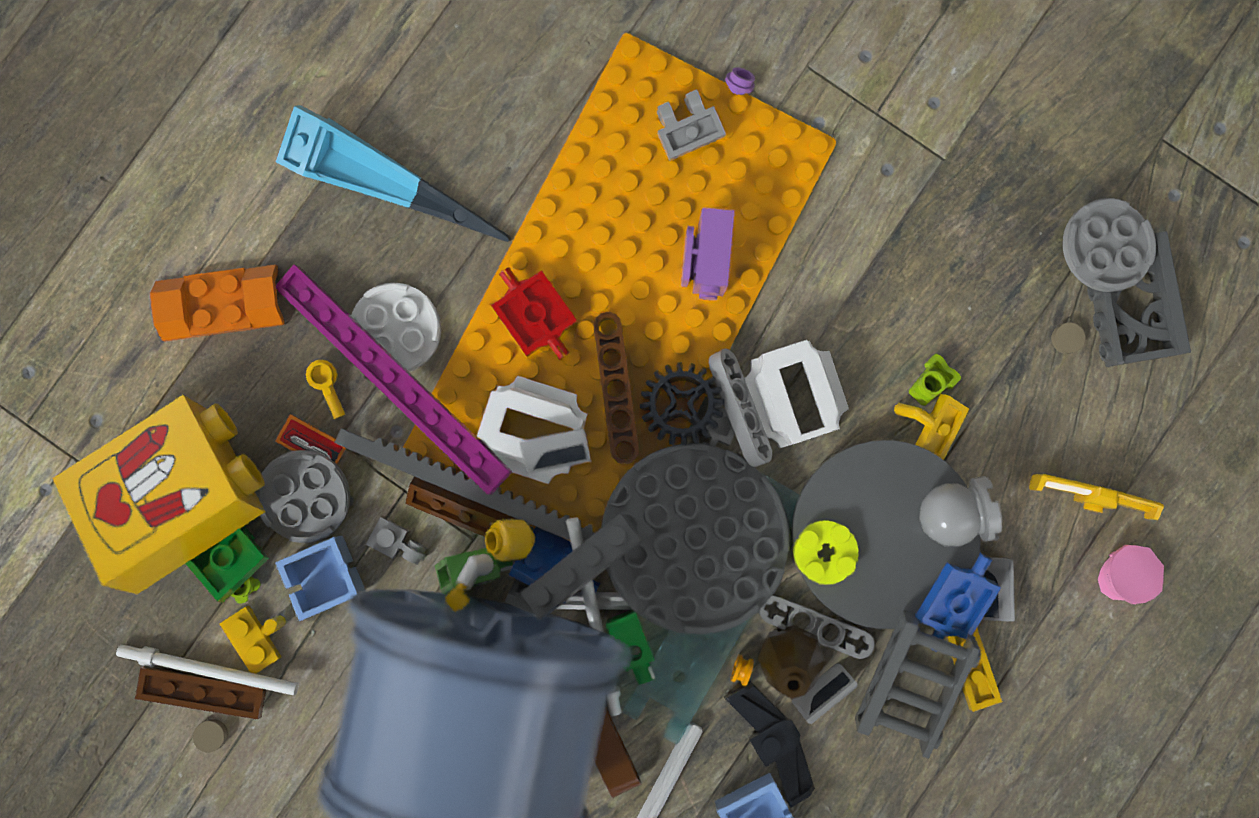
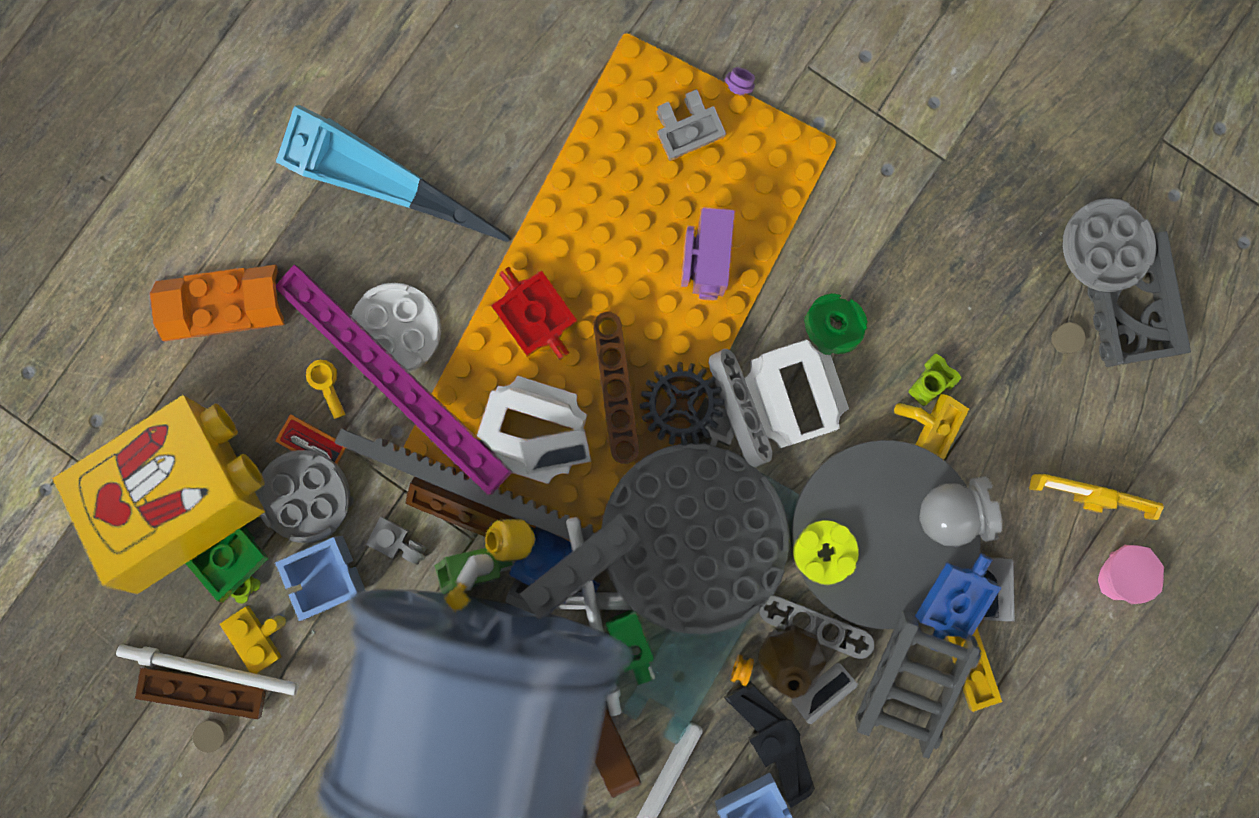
none -> green plate [804,293,868,355]

